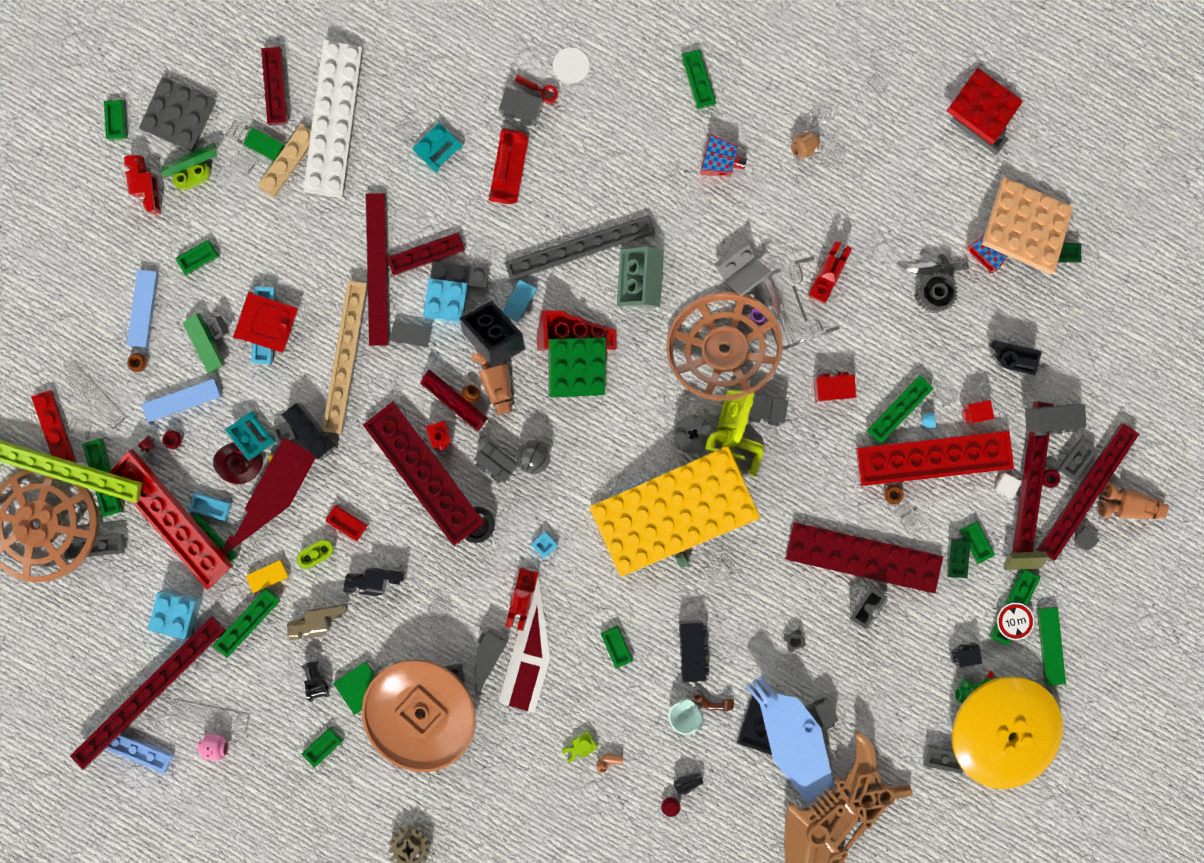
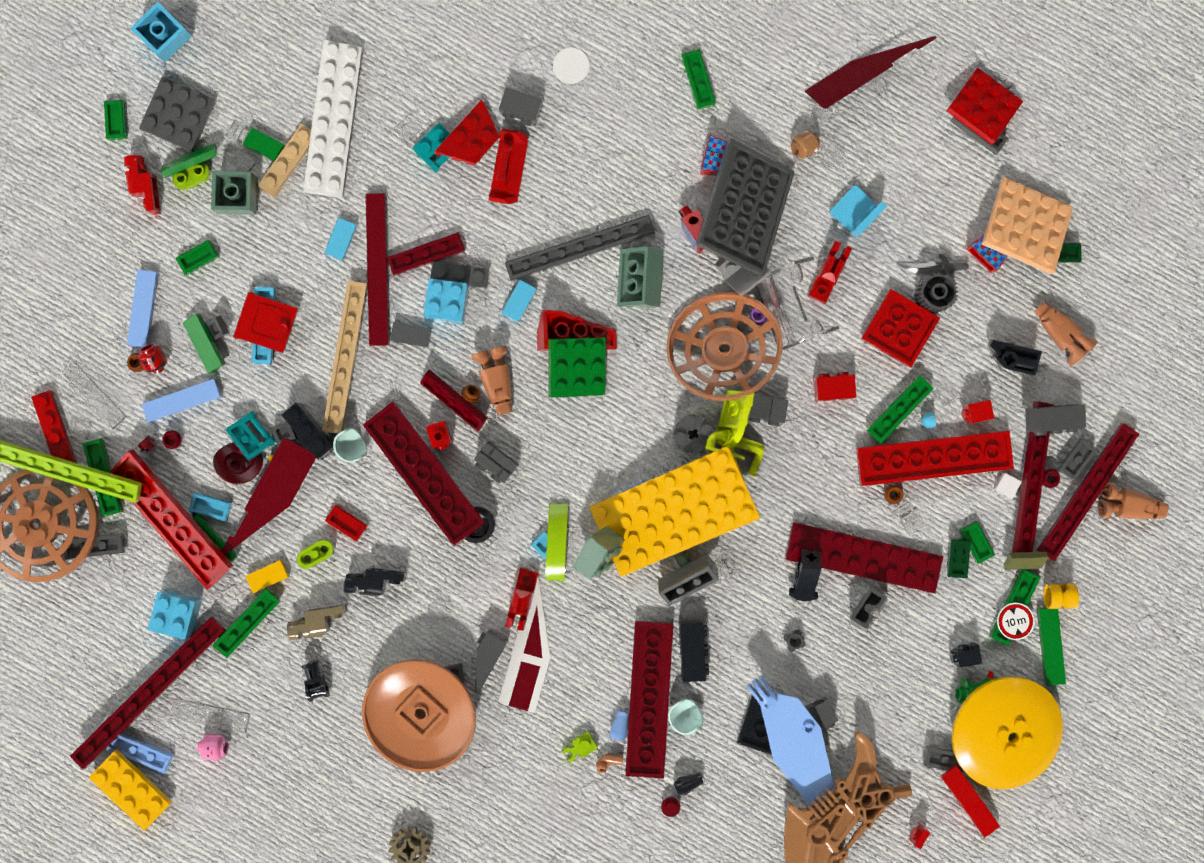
dark red plate [261,47,288,126] -> none
green tile [302,727,344,768] -> none
green tile [333,661,376,715] -> none
black brick [459,301,526,367] -> none
red piece [515,75,558,104] -> none
dark grey piece [517,440,551,474] -> none
green tile [600,625,633,669] -> none
reddish brown piece [691,692,734,712] -> none
dark grey tile [1074,526,1100,550] -> none
none -> yellow plate [88,749,172,831]
none -> medium azure brick [130,1,192,62]
none -> red head [138,344,168,374]
none -> sand green brick [211,171,257,215]
none -> medium azure tile [324,218,357,261]
none -> light aqua helmet [333,427,367,462]
none -> red wing [434,100,500,166]
none -> lime slope [545,503,568,581]
none -> sand green brick [572,526,625,580]
none -> light blue cone [609,711,629,741]
none -> dark red plate [625,621,673,779]
none -> dark grey brick [658,554,719,606]
none -> red torso [679,206,705,254]
none -> dark grey plate [696,139,795,275]
none -> black piece [789,549,821,602]
none -> dark red sticker [805,36,937,109]
none -> medium azure bracket [829,185,887,238]
none -> red plate [861,289,940,368]
none -> red plate [909,823,930,850]
none -> red slope [940,765,1000,838]
none -> nougat piece [1034,302,1098,366]
none -> yellow wheel [1043,583,1079,609]

